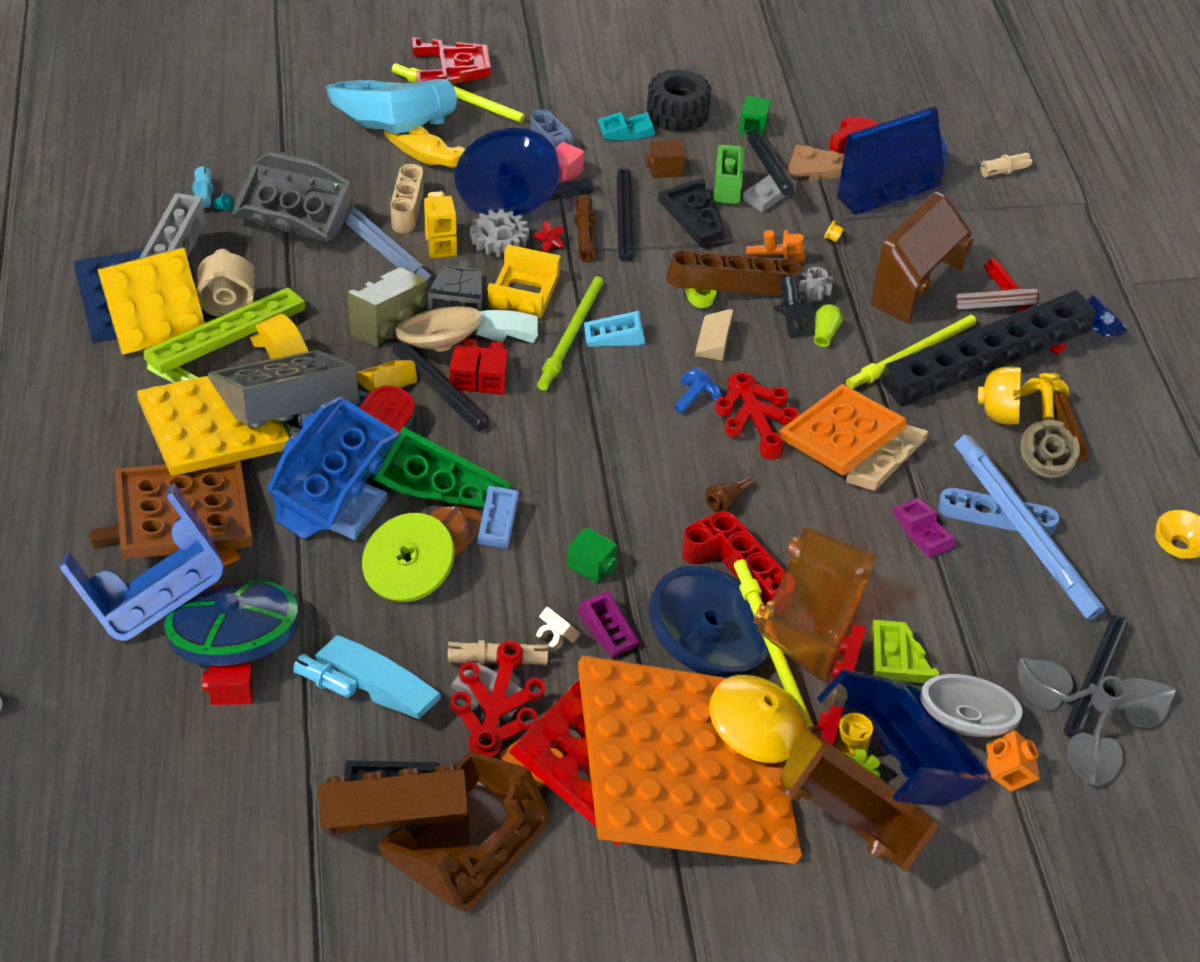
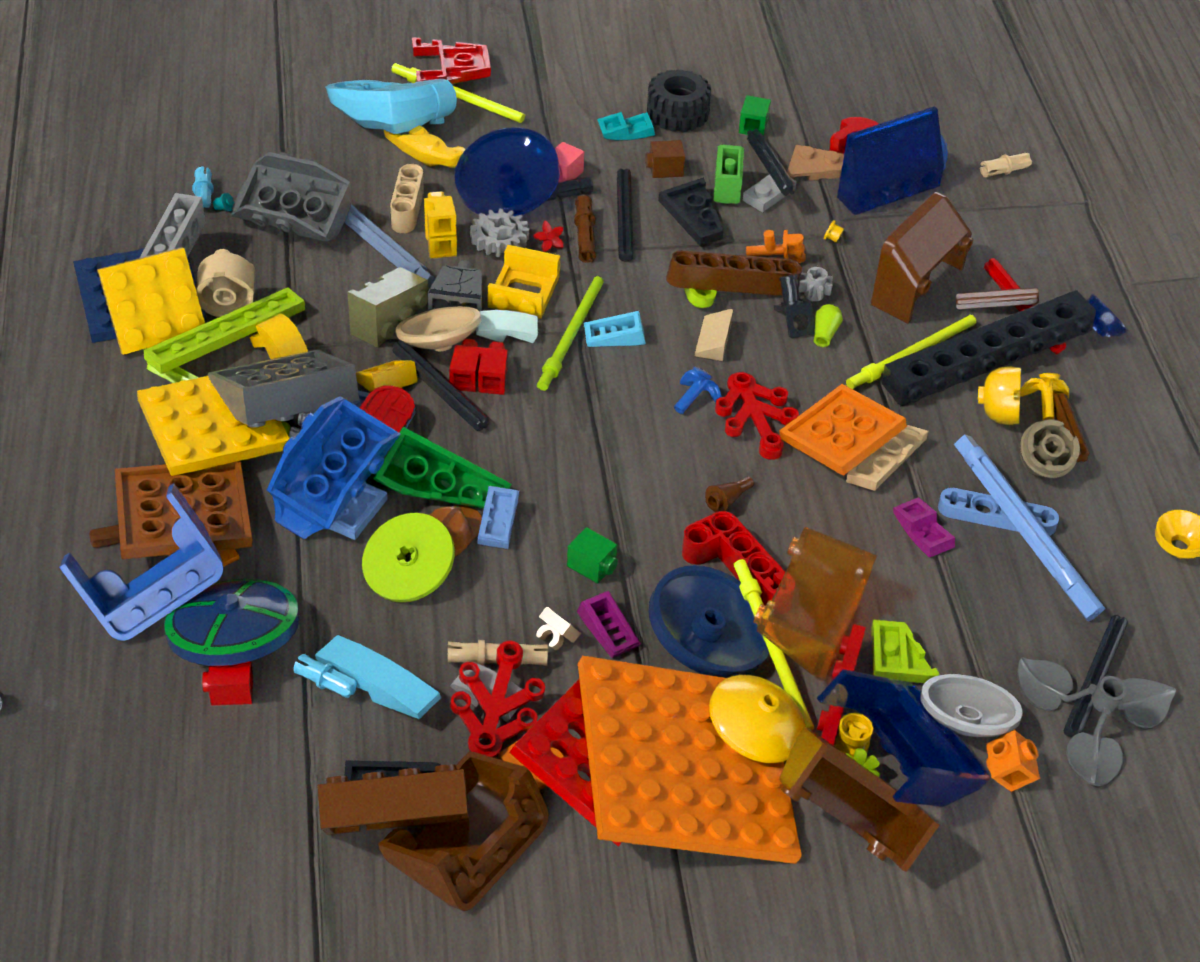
sand blue piece [530,110,574,155] -> none

